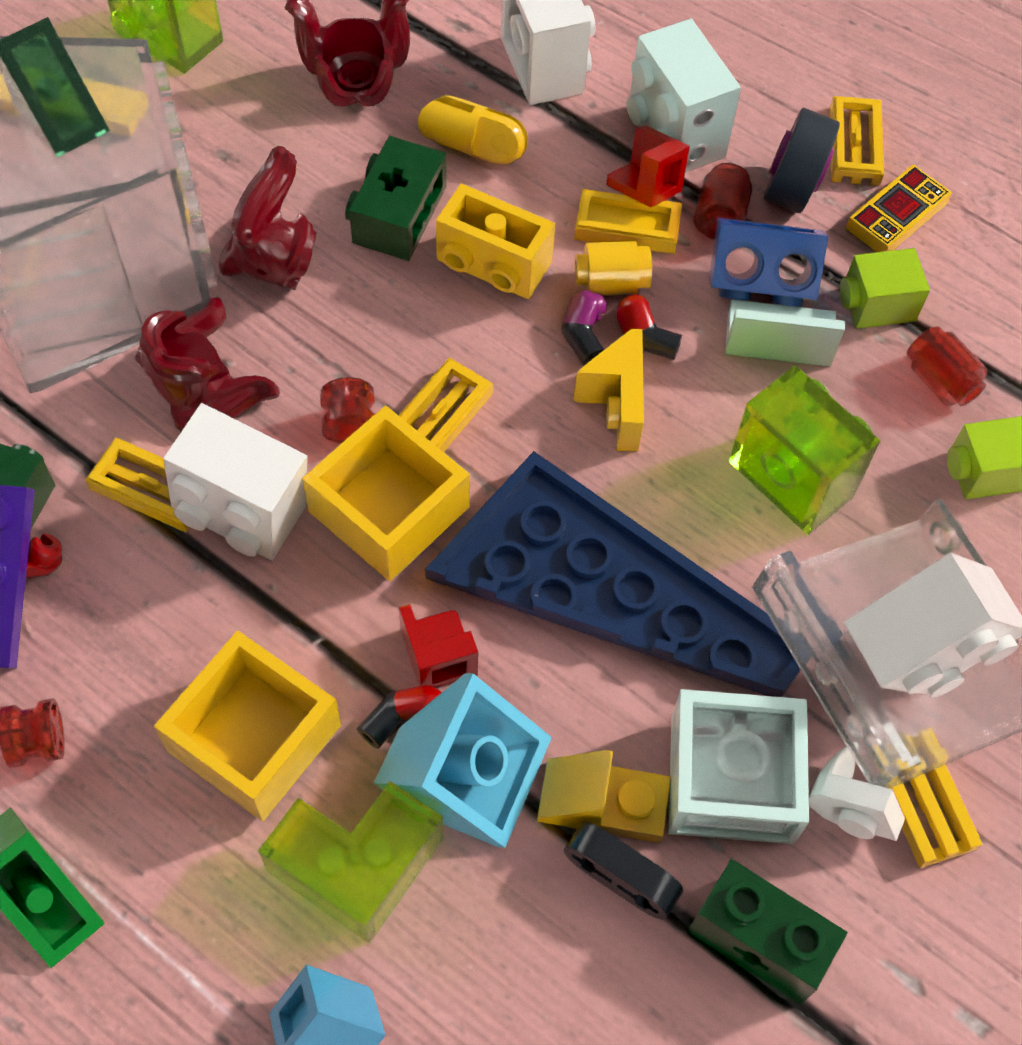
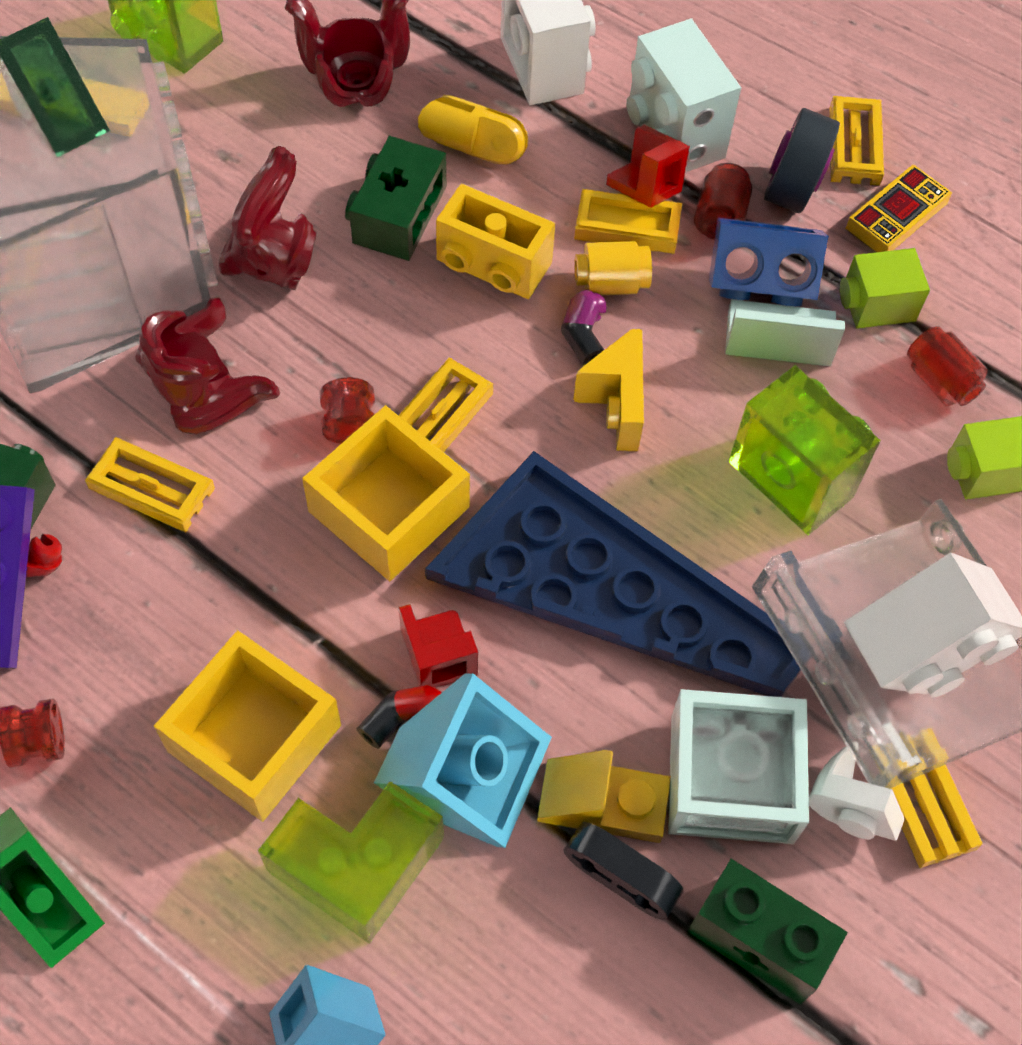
white brick [163,403,307,561] -> none
arm [617,294,683,360] -> none

